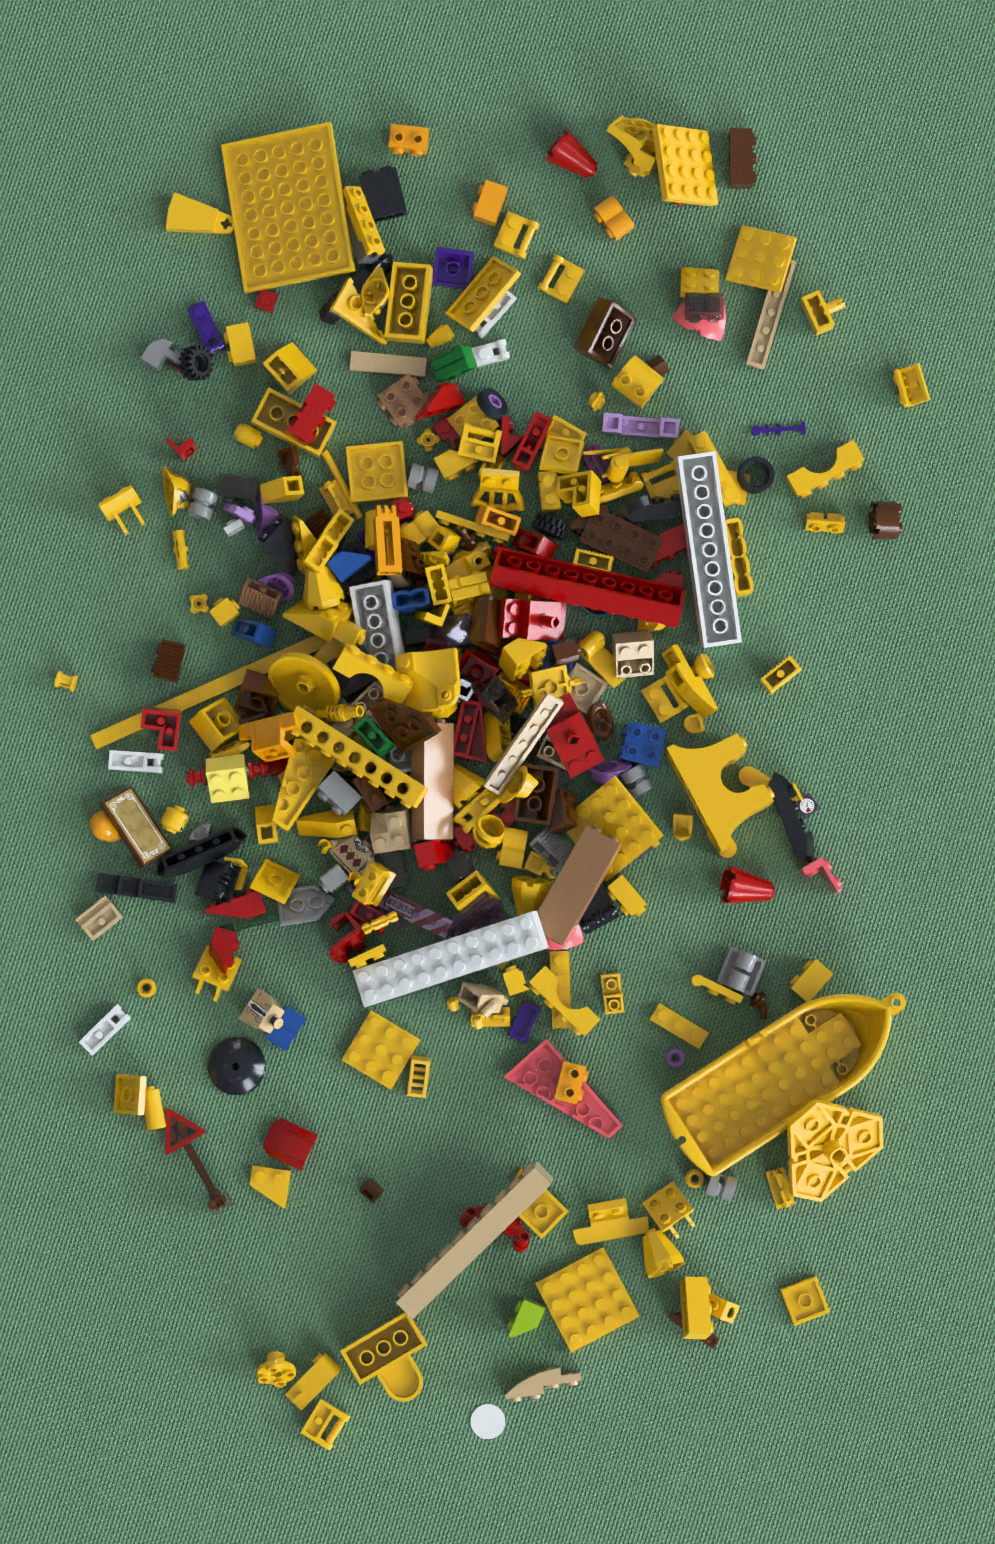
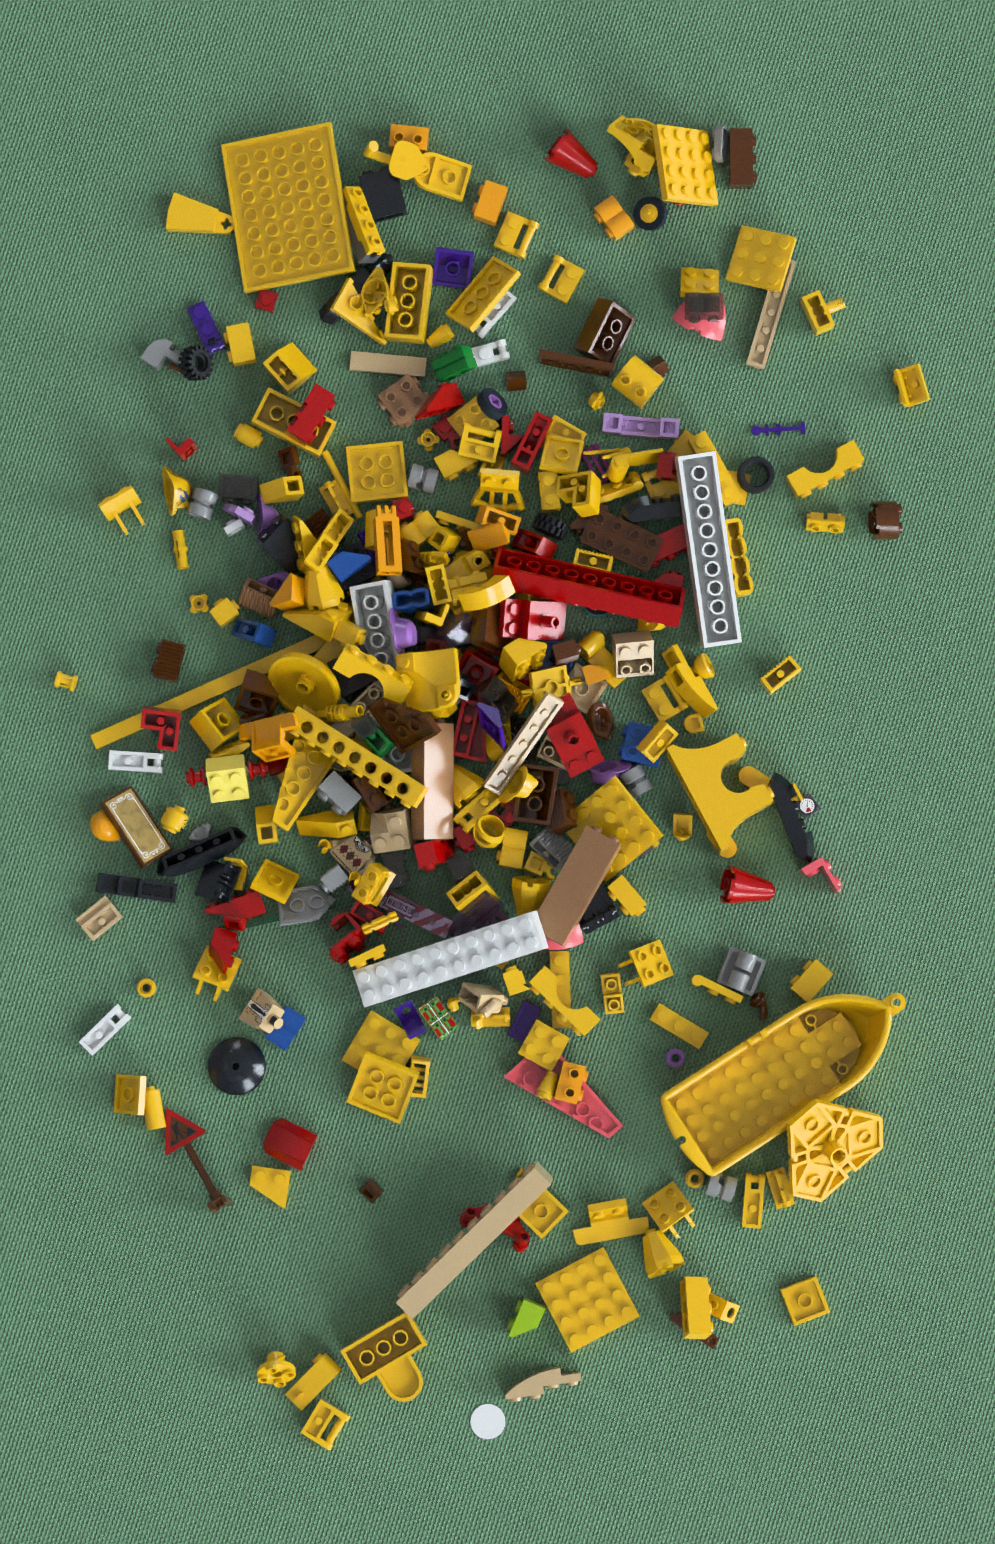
none -> red slope [223,915,247,931]
none -> light orange slope [269,572,305,611]
none -> yellow plate [346,1051,420,1124]
none -> clear smoke plate [350,713,378,740]
none -> yellow plate [363,141,473,202]
none -> yellow plate [384,294,399,315]
none -> medium lavender piece [389,608,417,654]
none -> dark purple bracket [394,1000,427,1039]
none -> piece [418,997,458,1041]
none -> yellow brick [458,575,515,611]
none -> light orange slope [467,522,510,551]
none -> dark purple slope [476,702,507,750]
none -> reddish brown slope [506,370,527,392]
none -> yellow plate [518,1019,570,1072]
none -> yellow cone [536,1071,558,1101]
none -> reddish brown tile [538,349,615,378]
none -> light orange brick [581,664,613,685]
none -> yellow plate [618,939,674,987]
none -> black wheel [633,196,668,231]
none -> yellow slope [636,720,679,763]
none -> red brick [656,452,677,482]
none -> light grey plate [712,125,728,163]
none -> yellow plate [741,1173,765,1229]

